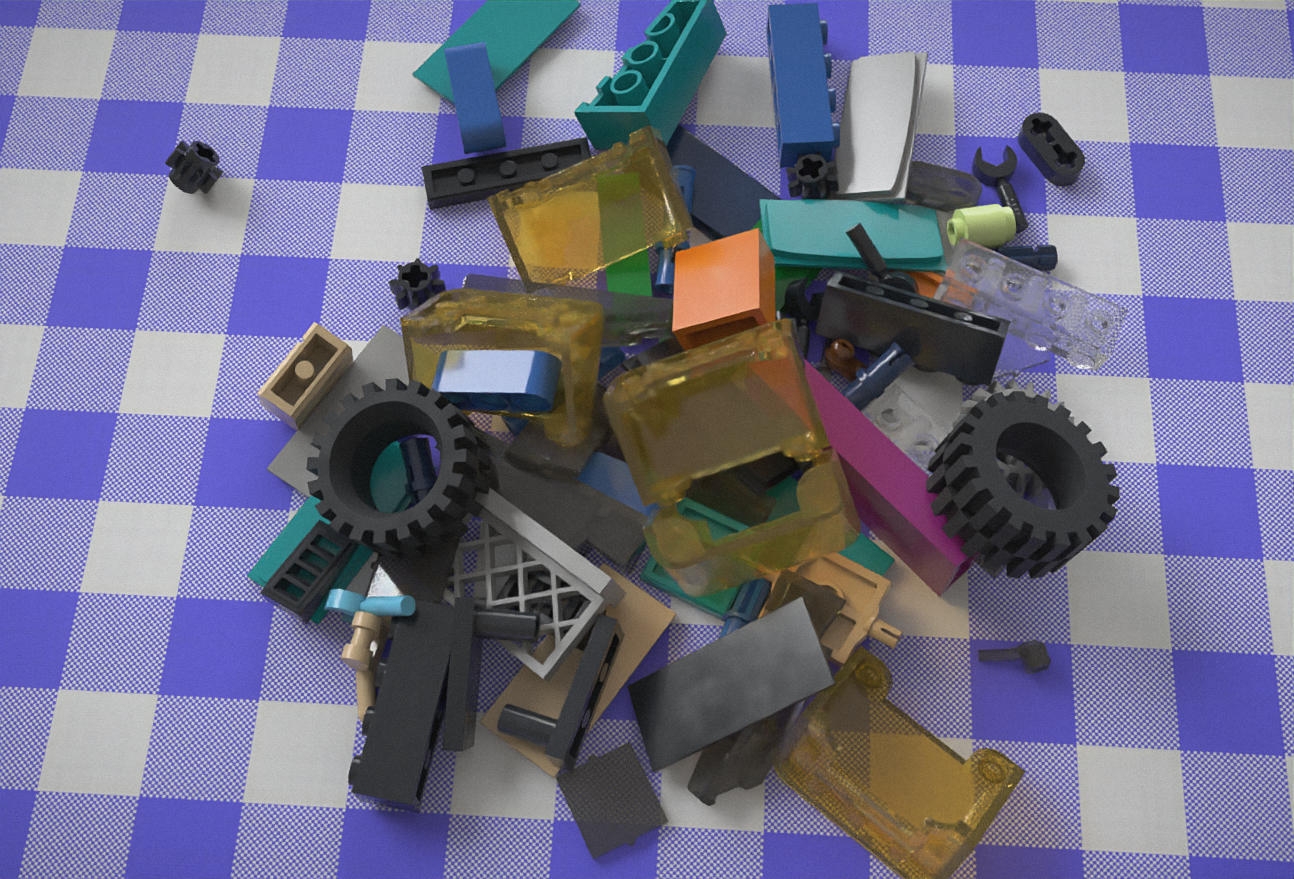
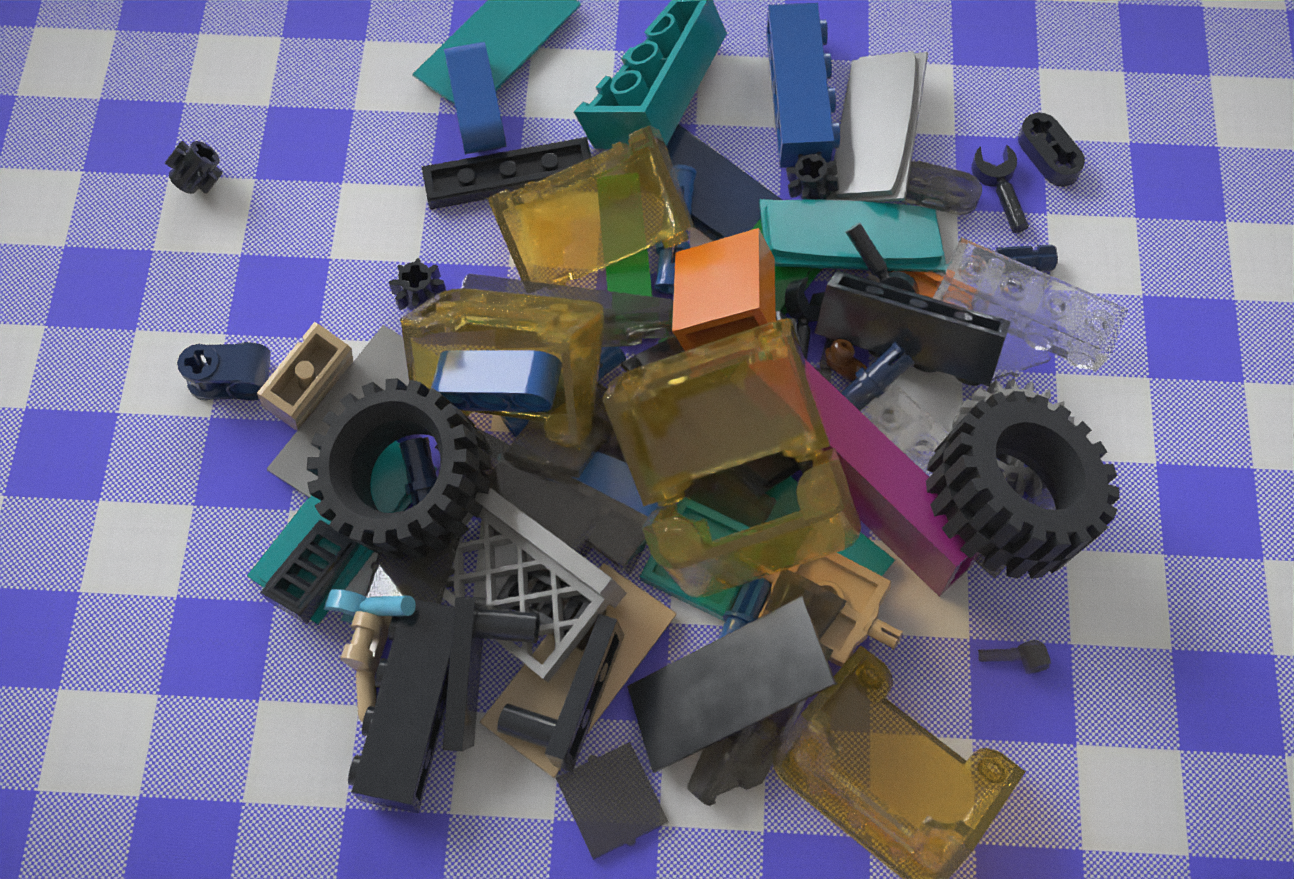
yellowish green brick [947,204,1016,253] -> none
none -> dark blue piece [177,342,271,401]

